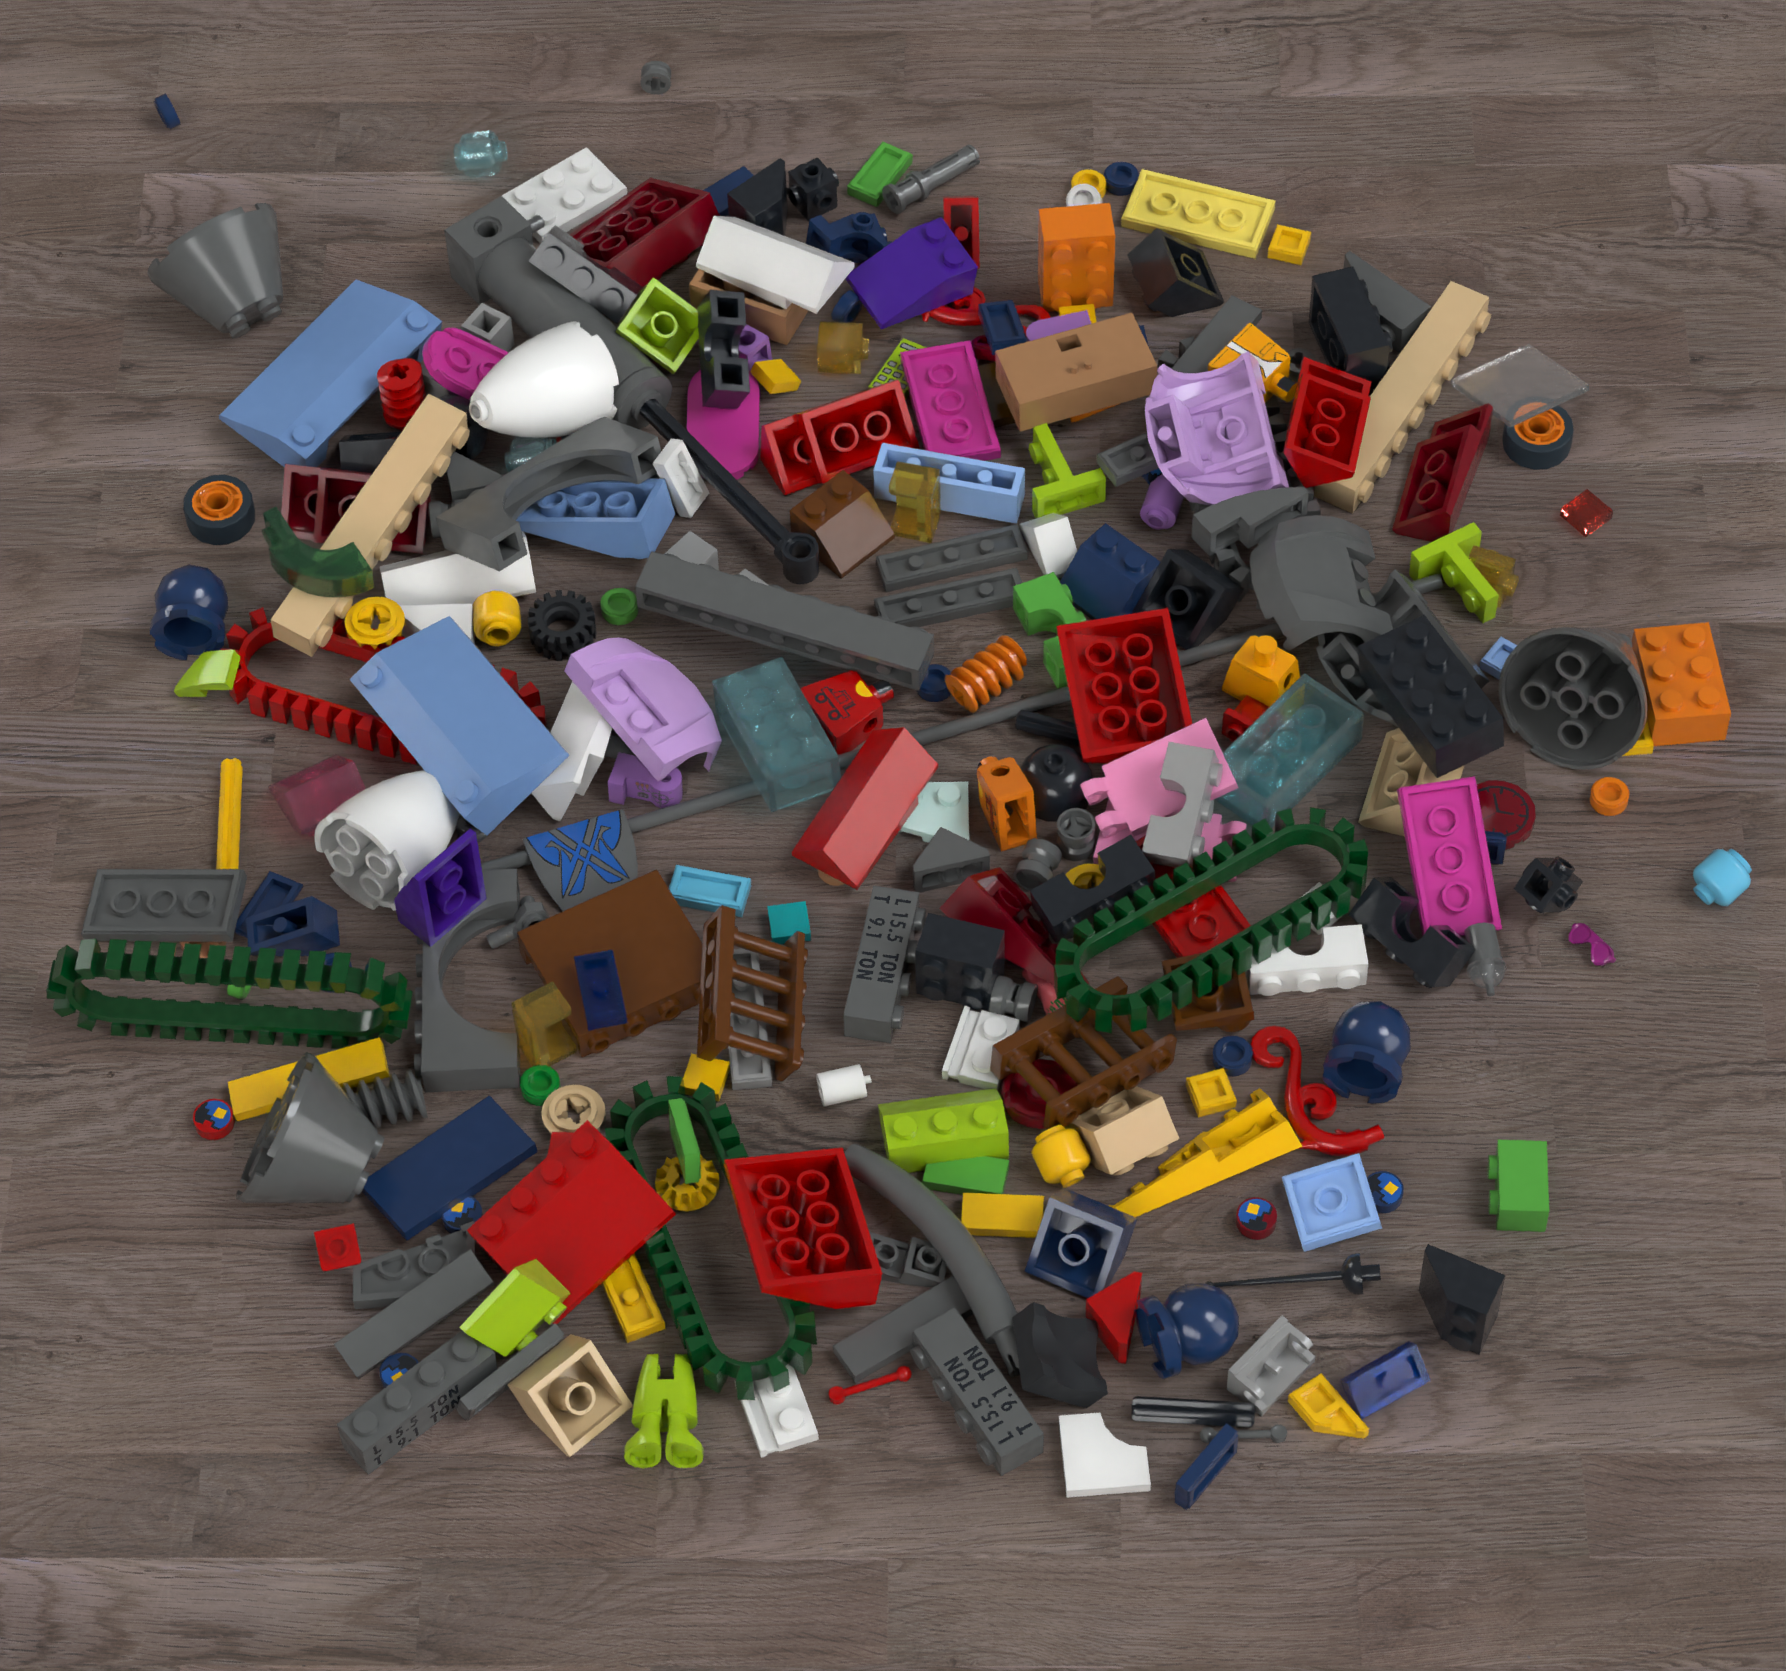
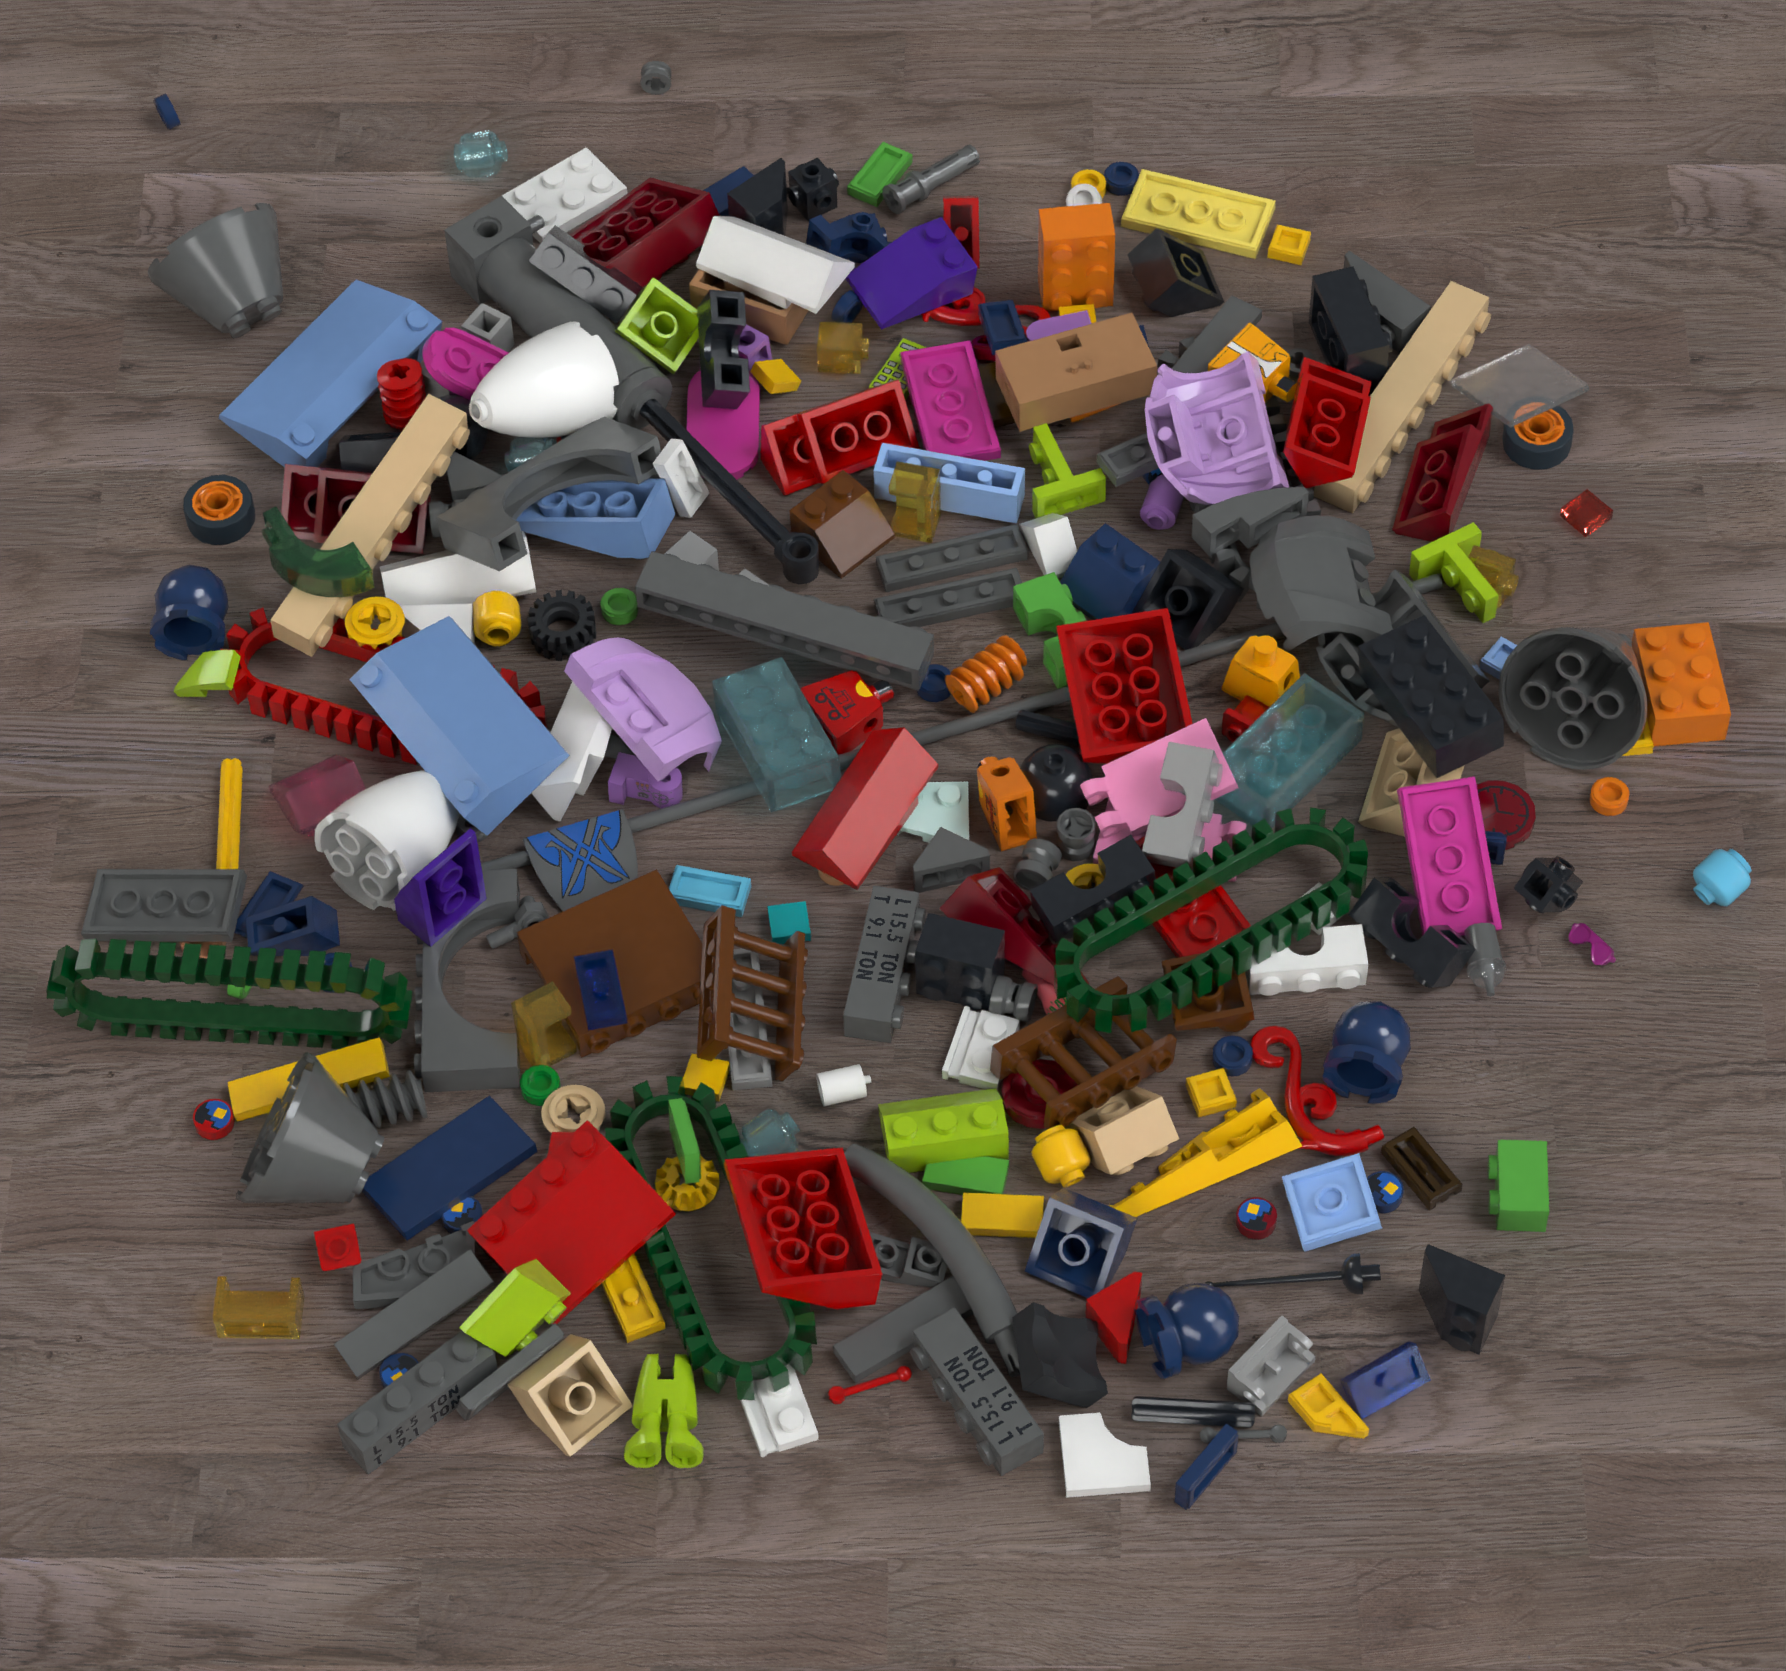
none -> clear yellow panel [213,1276,305,1339]
none -> clear light blue head [740,1108,801,1157]
none -> dark brown tile [1381,1127,1463,1211]

